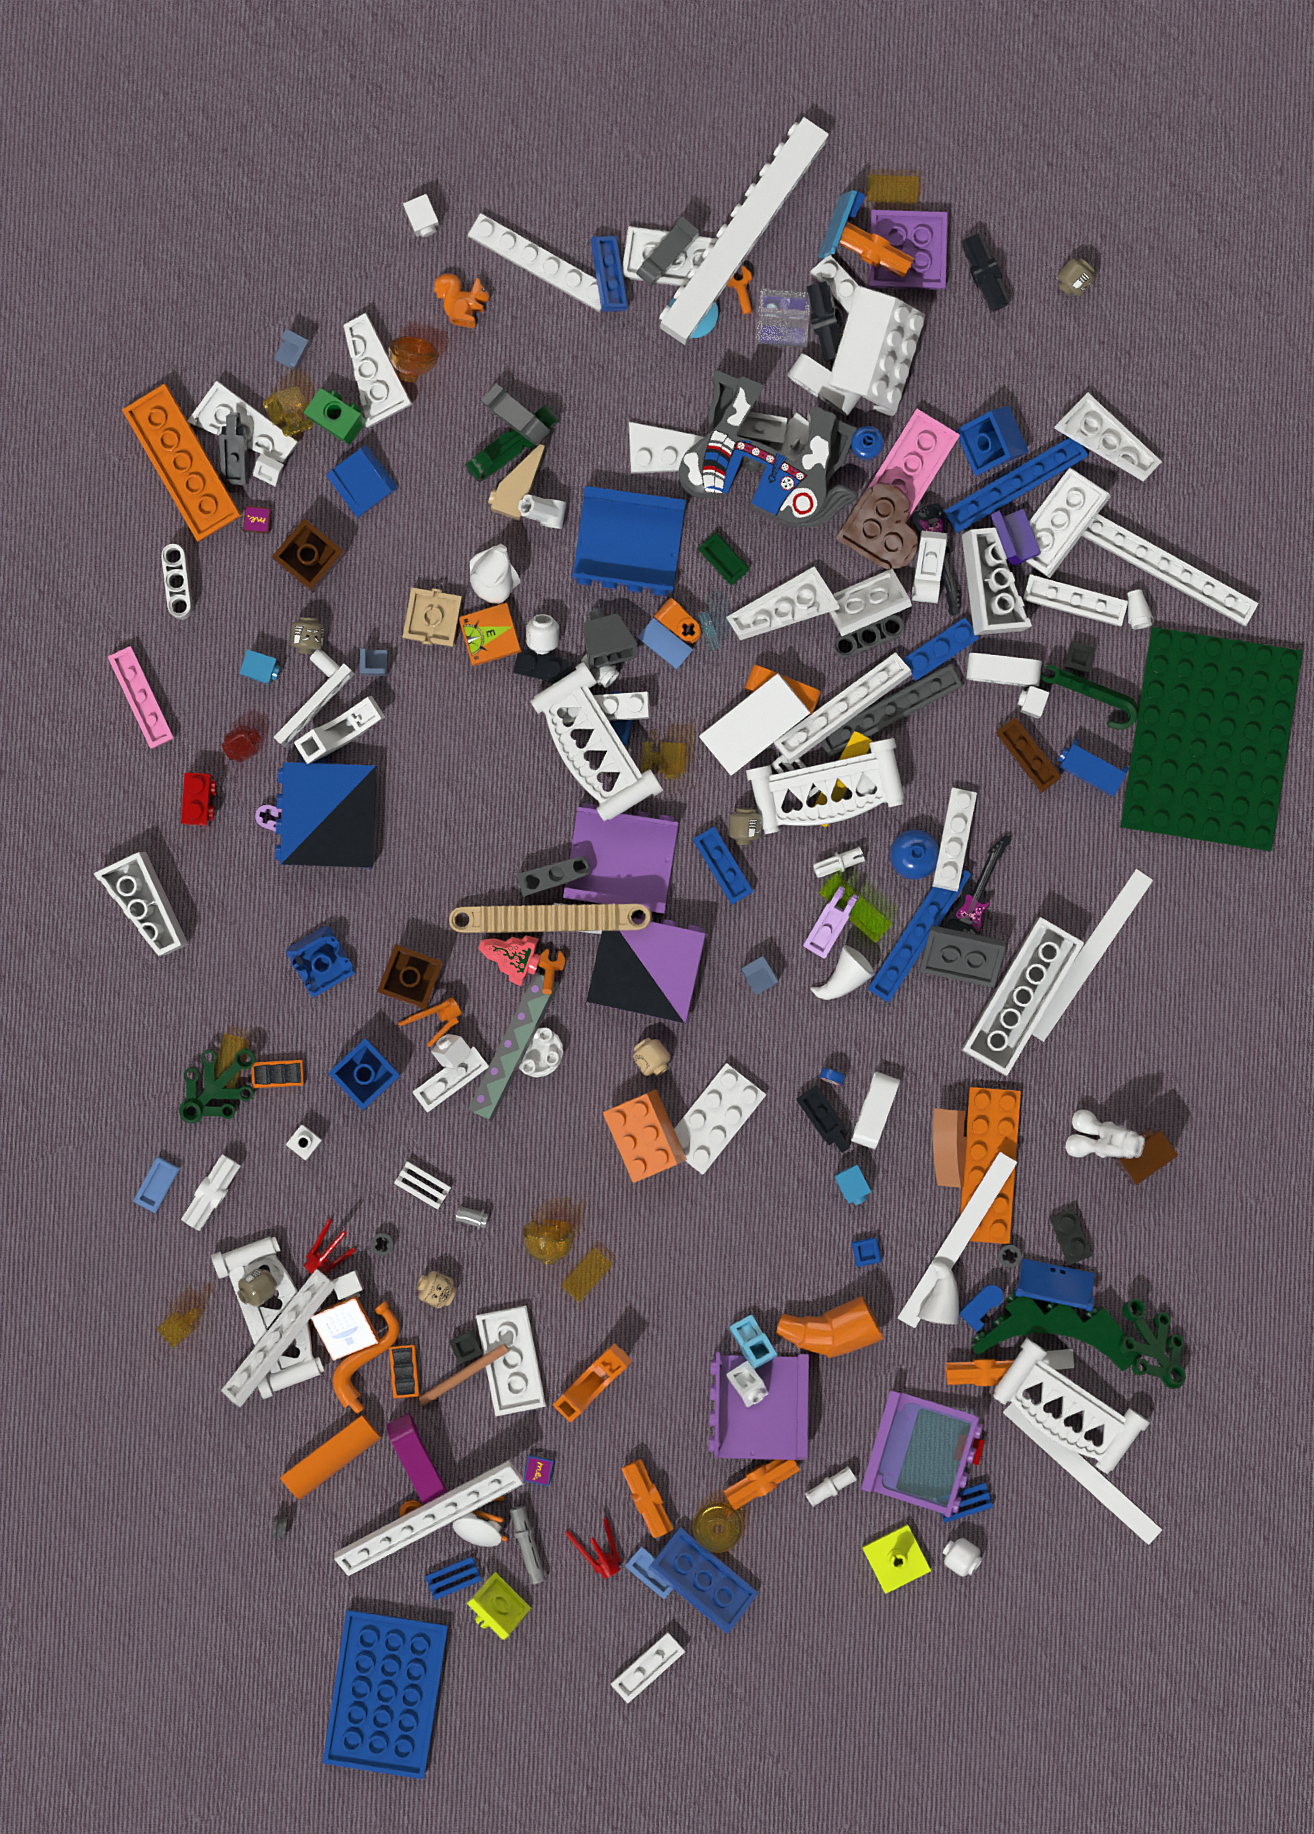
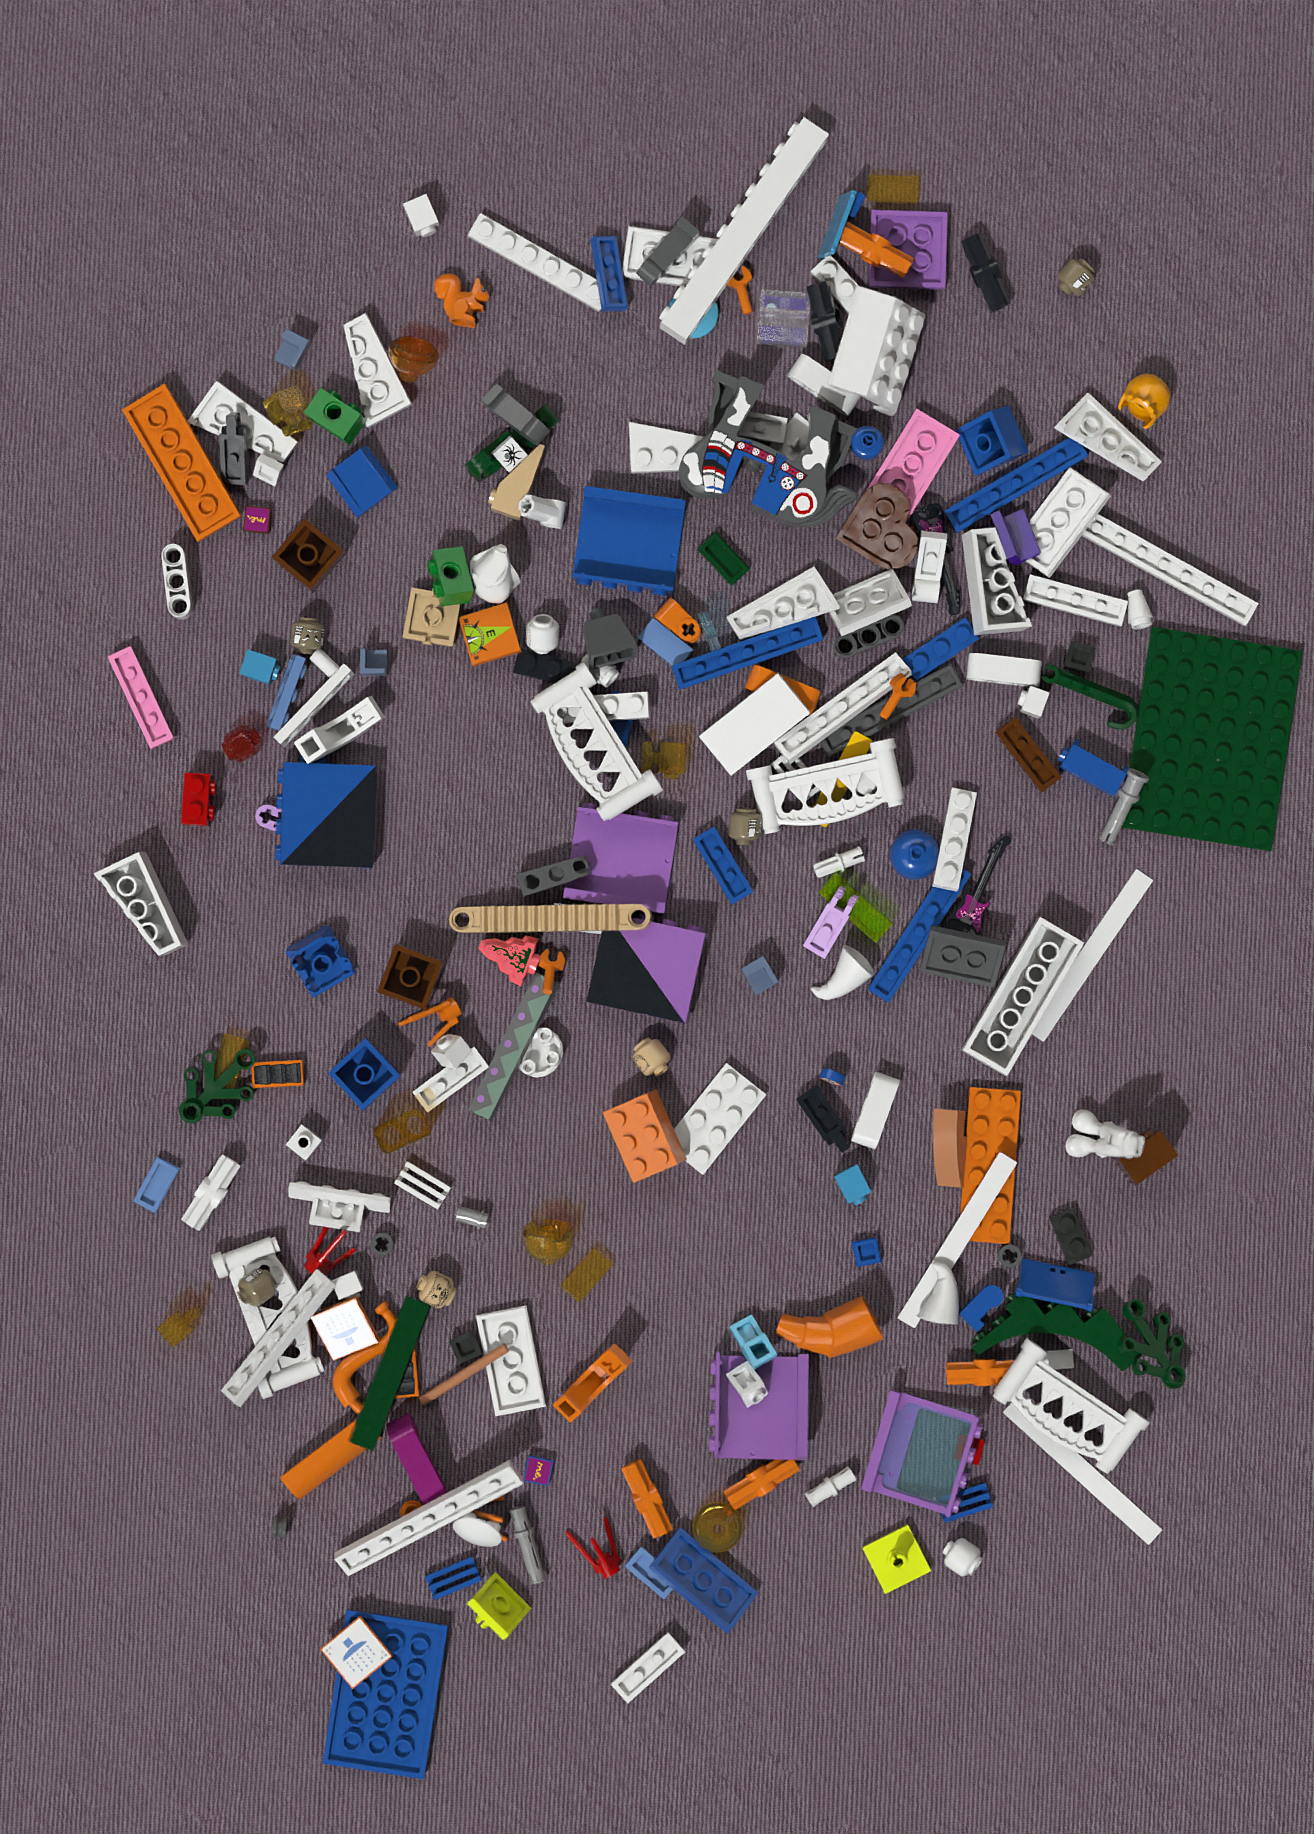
none -> medium blue plate [266,655,307,730]
none -> white bracket [289,1181,391,1232]
none -> white tile [320,1615,393,1689]
none -> dark green slope [348,1296,430,1451]
none -> clear yellow piece [373,1109,431,1153]
none -> green brick [427,546,474,607]
none -> white tile [491,436,528,473]
none -> blue plate [671,616,823,690]
none -> orange bar [879,673,916,720]
none -> light grey pin [1099,768,1149,845]
none -> light orange hair [1118,374,1171,429]

